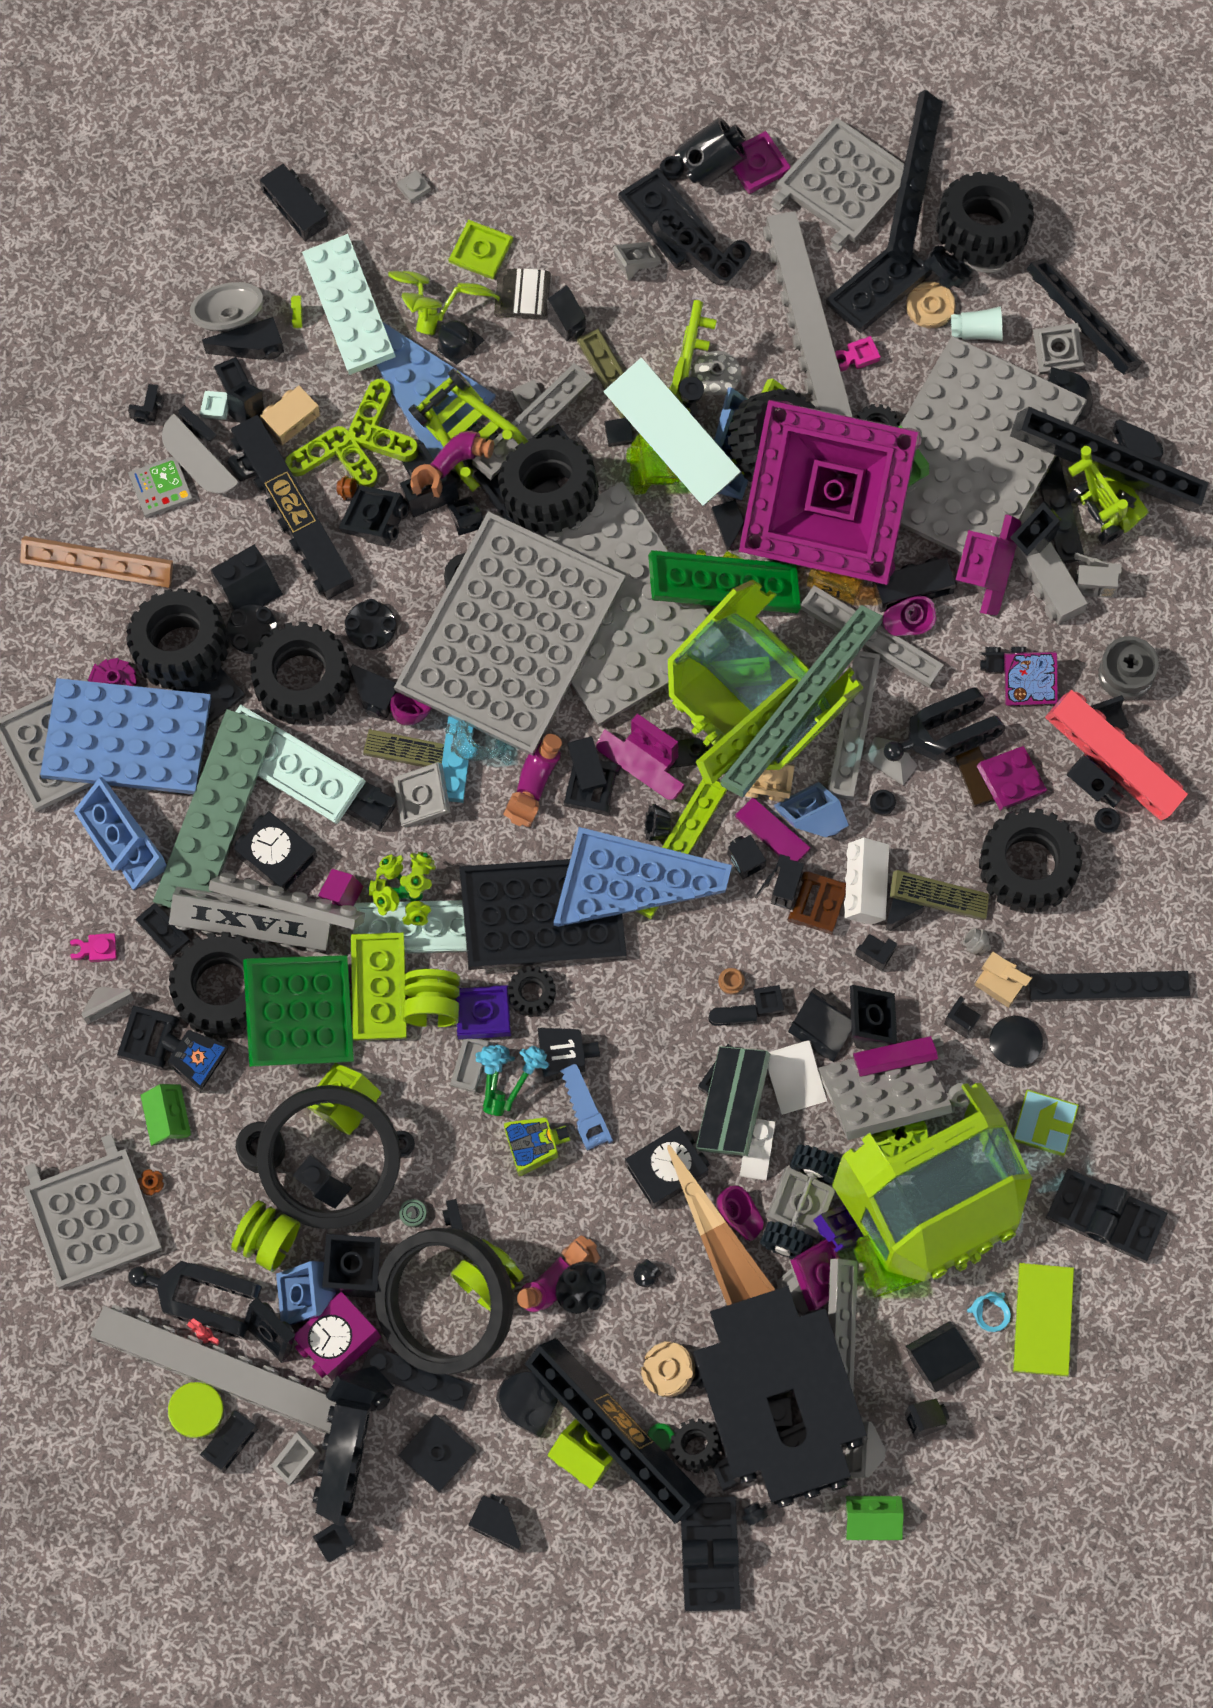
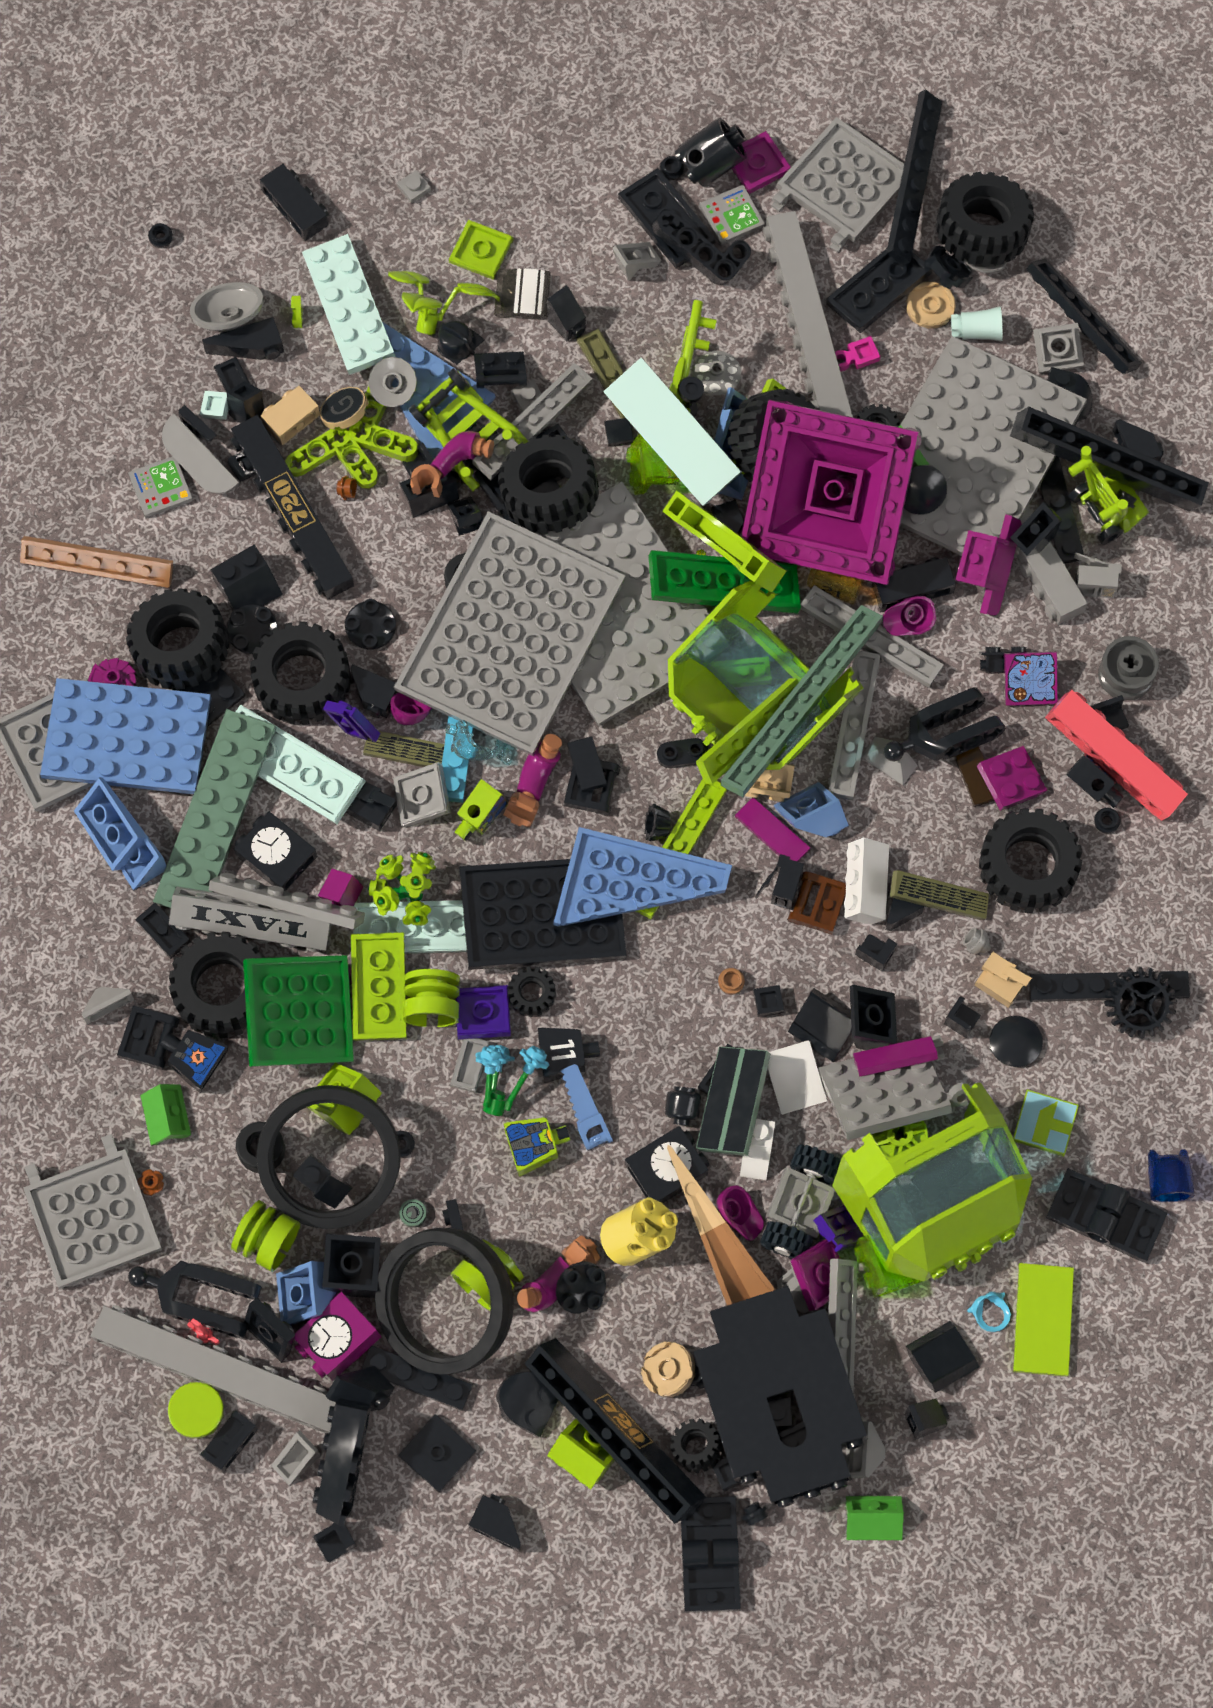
dark pink plate [70,933,117,962] -> none
black bracket [128,384,164,424] -> none
black plate [339,485,409,547] -> none
magenta plate [596,713,684,800] -> none
black plate [633,1259,661,1288] -> none
green tile [648,1423,675,1451] -> none
black bar [708,1005,757,1026] -> none
black brick [727,834,766,880] -> none
black plate [870,790,896,815] -> none
none -> black plate [148,223,173,248]
none -> tile [319,387,369,430]
none -> dark purple plate [323,700,381,742]
none -> light grey dish [368,357,417,407]
none -> lime torso [454,779,508,842]
none -> black plate [474,351,527,389]
none -> light yellow cylinder [600,1197,678,1266]
none -> lime arch [662,490,786,592]
none -> black head [665,1086,701,1126]
none -> light grey tile [699,185,765,246]
none -> black dish [904,465,947,515]
none -> black gear [1104,966,1177,1039]
none -> clear blue piece [1148,1149,1195,1202]

